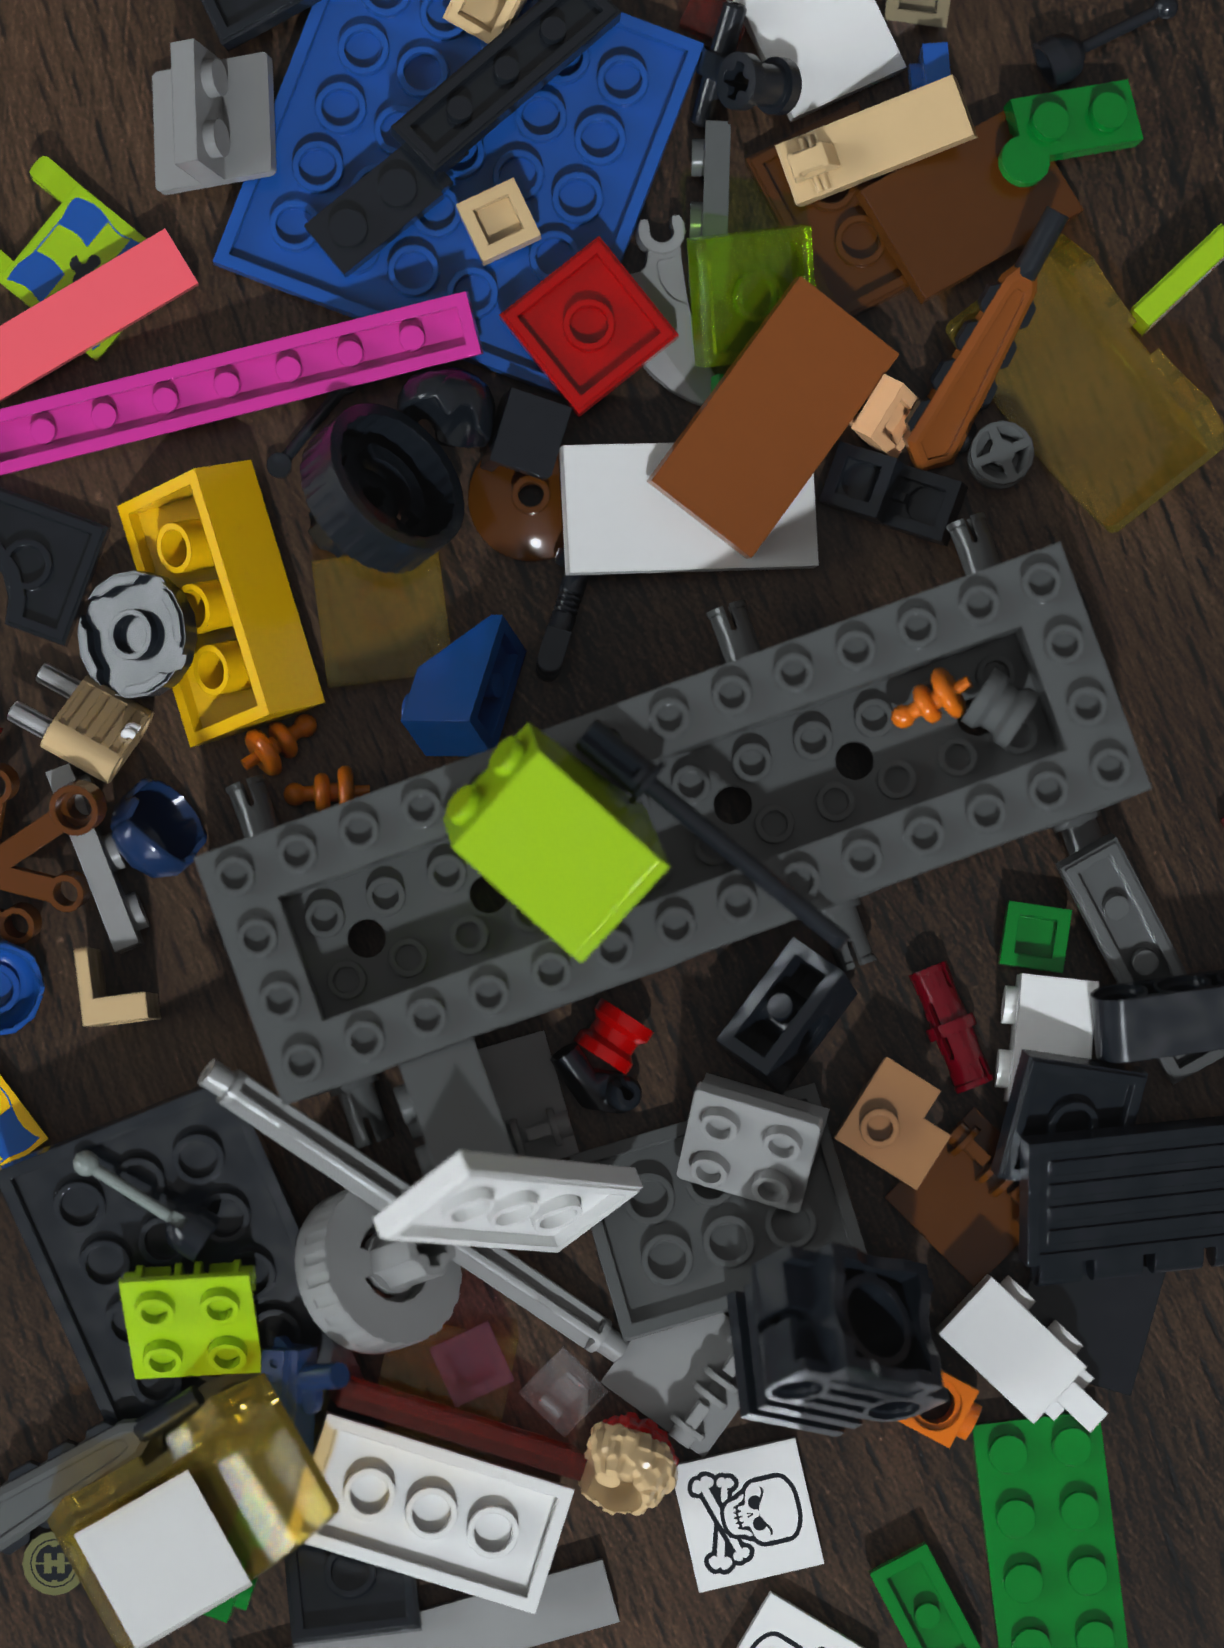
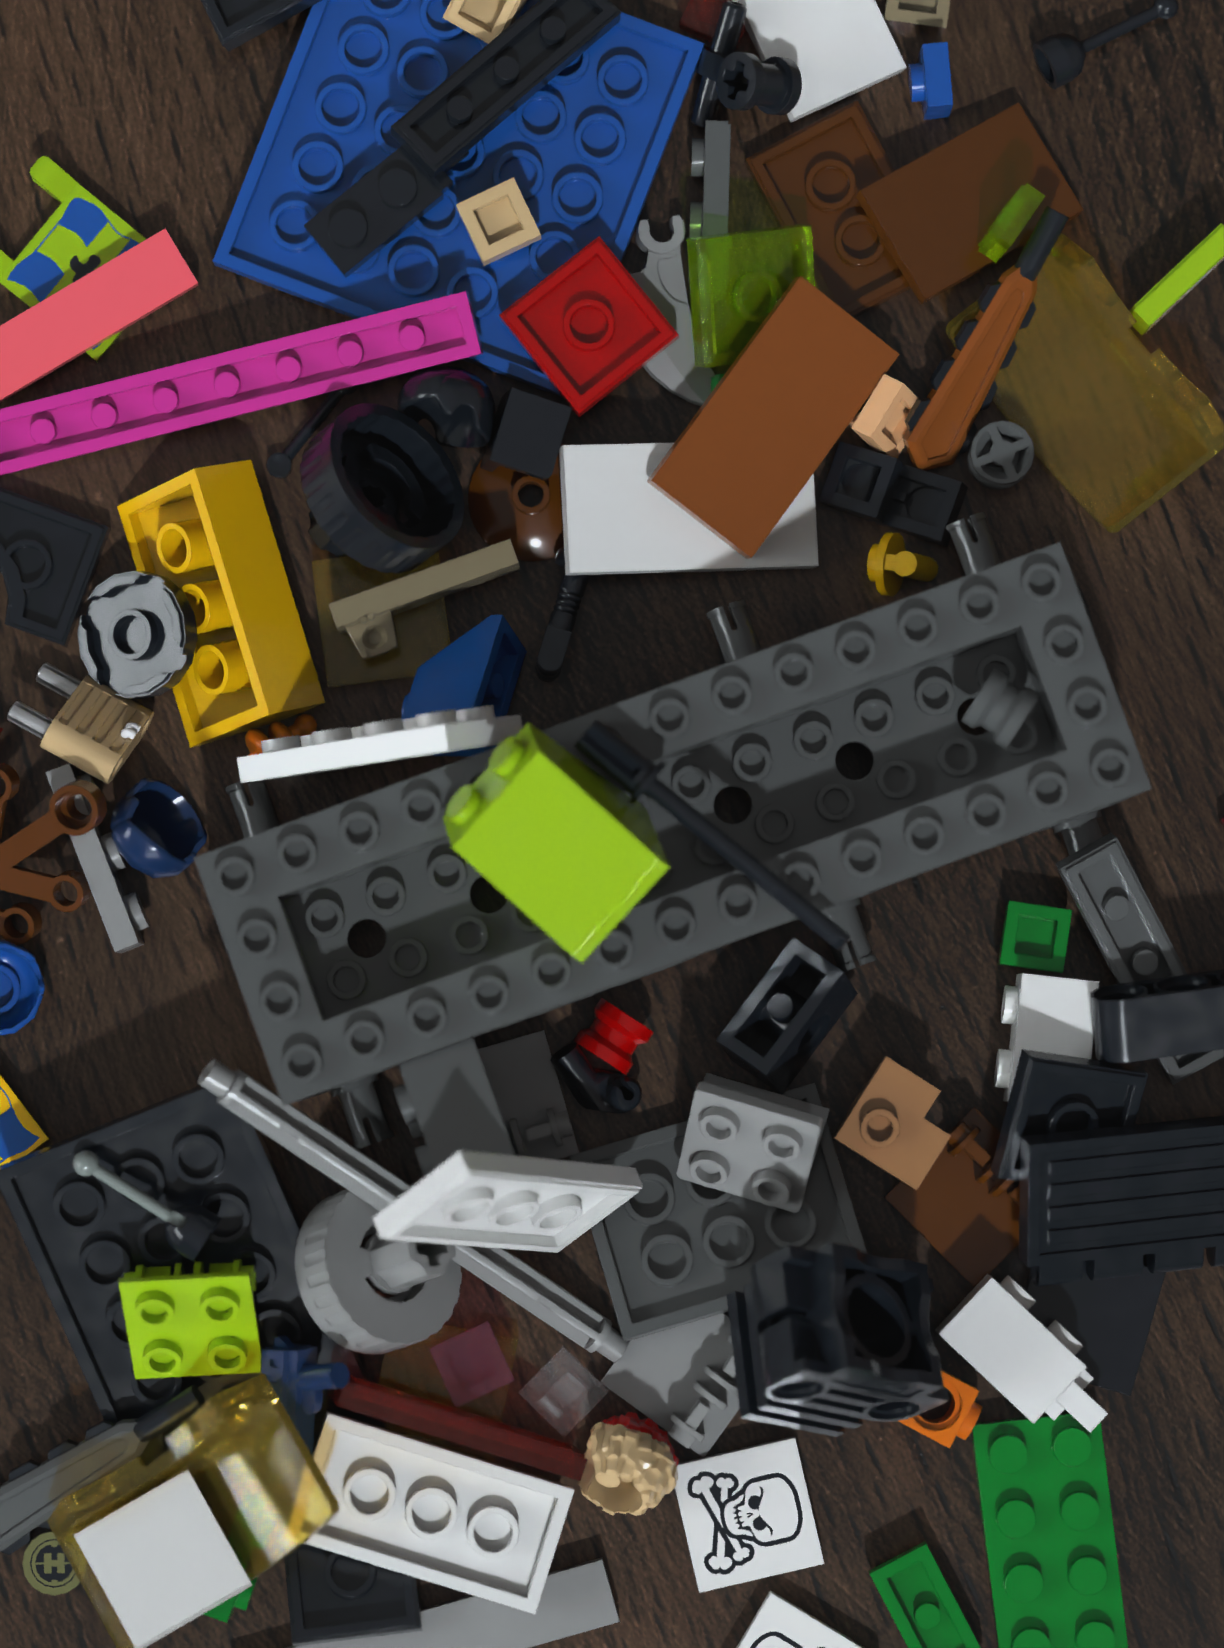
tan panel [74,947,161,1027] -> none
light grey bracket [152,38,277,195] -> none
orange hair [283,765,370,812] -> none
tan hinge [775,74,978,207] -> none
orange hair [891,667,973,729] -> none
dark red pin [909,960,995,1094] -> none
green hinge [998,79,1144,187] -> none
none -> white plate [237,705,523,783]
none -> dark tan hinge [328,539,520,660]
none -> yellow plate [867,532,938,596]
none -> clear neon green tile [978,183,1045,263]

